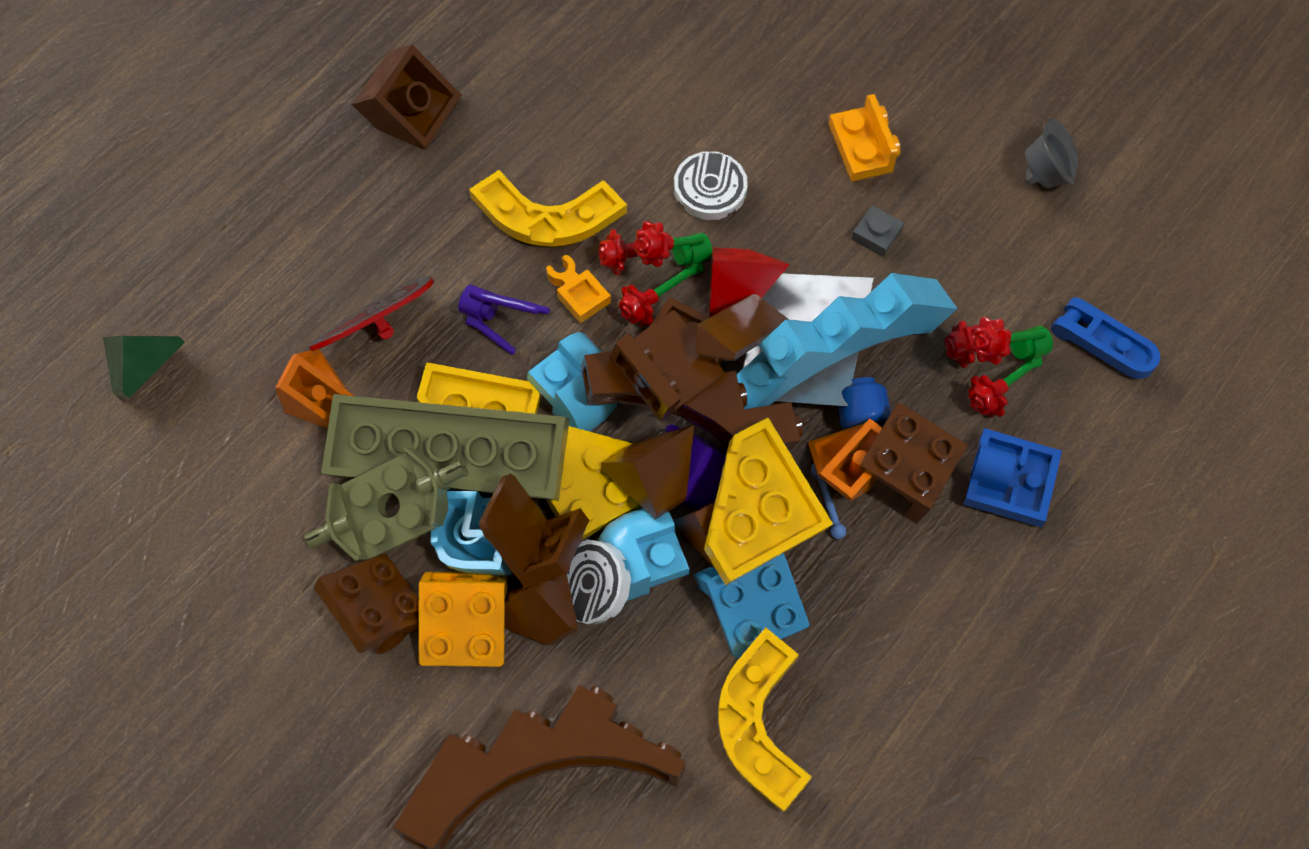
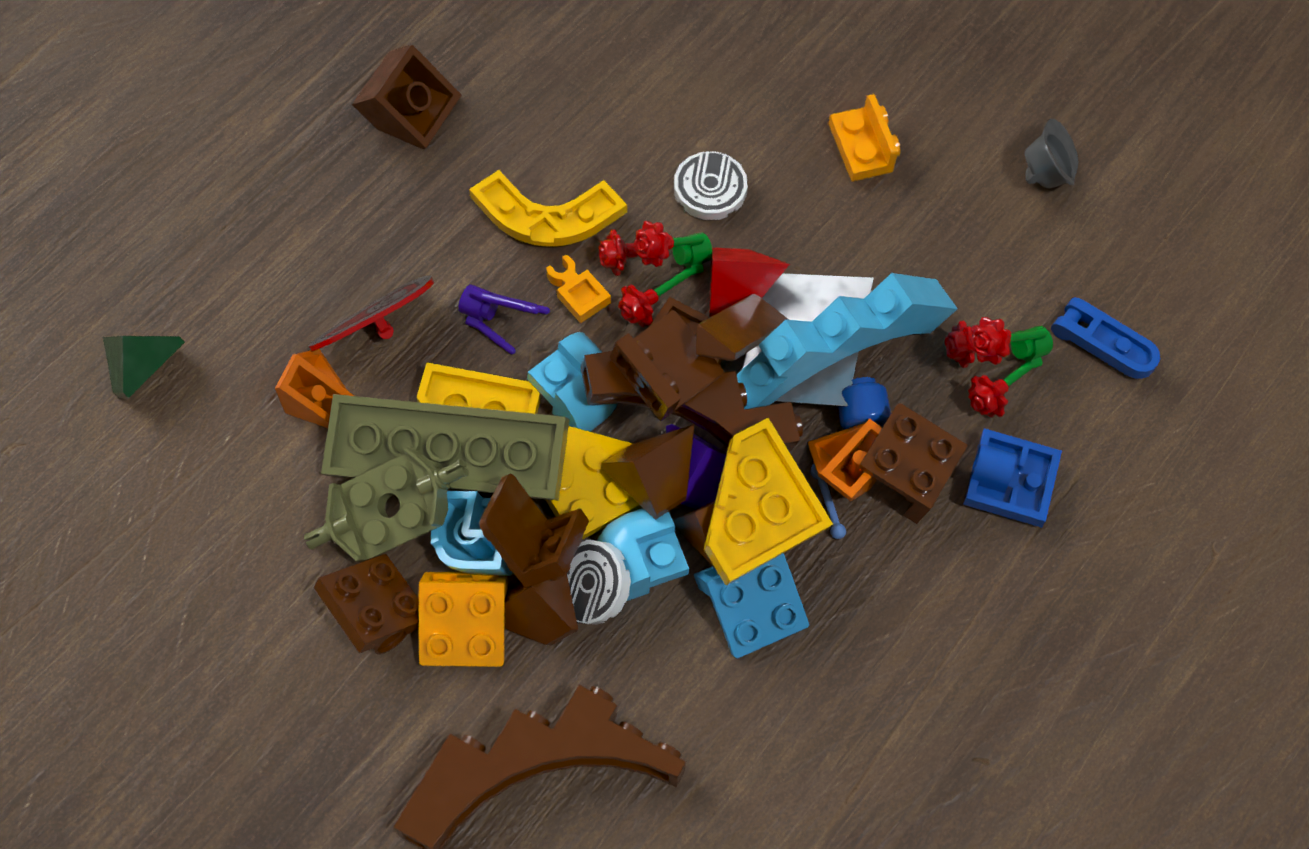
yellow plate [718,627,812,813] -> none
dark grey plate [851,205,904,257] -> none

